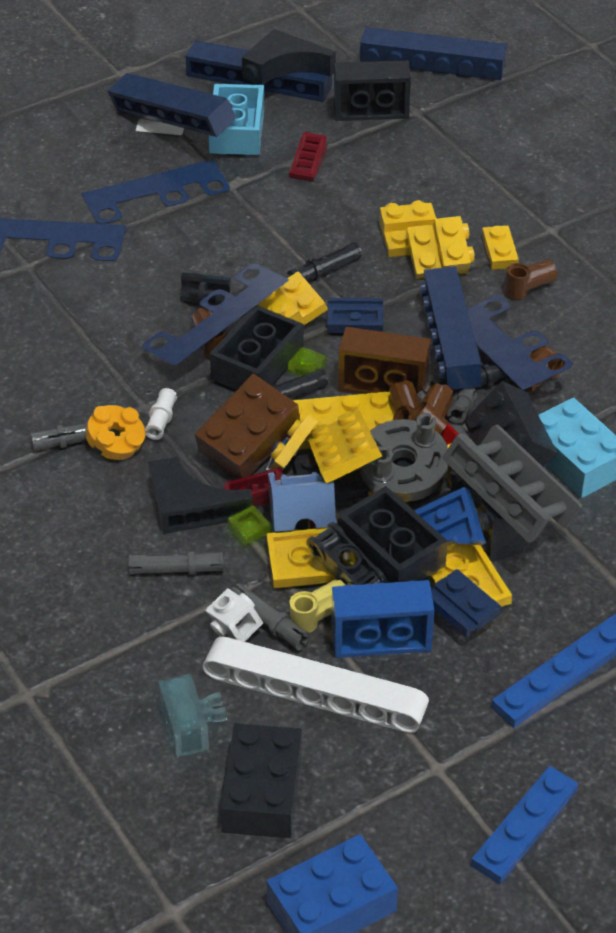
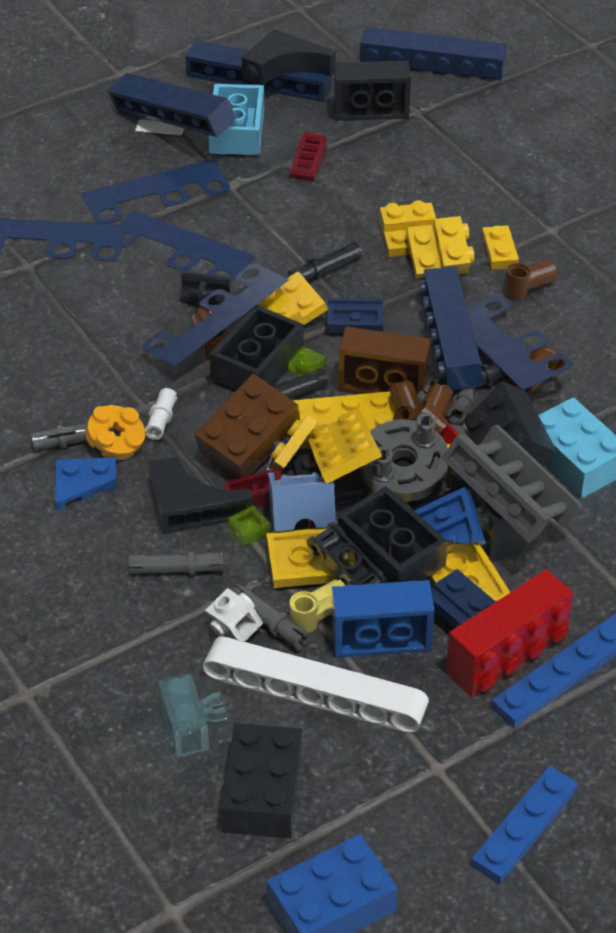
none -> blue wing [55,457,117,510]
none -> dark blue piece [119,210,255,282]
none -> red brick [446,569,574,698]

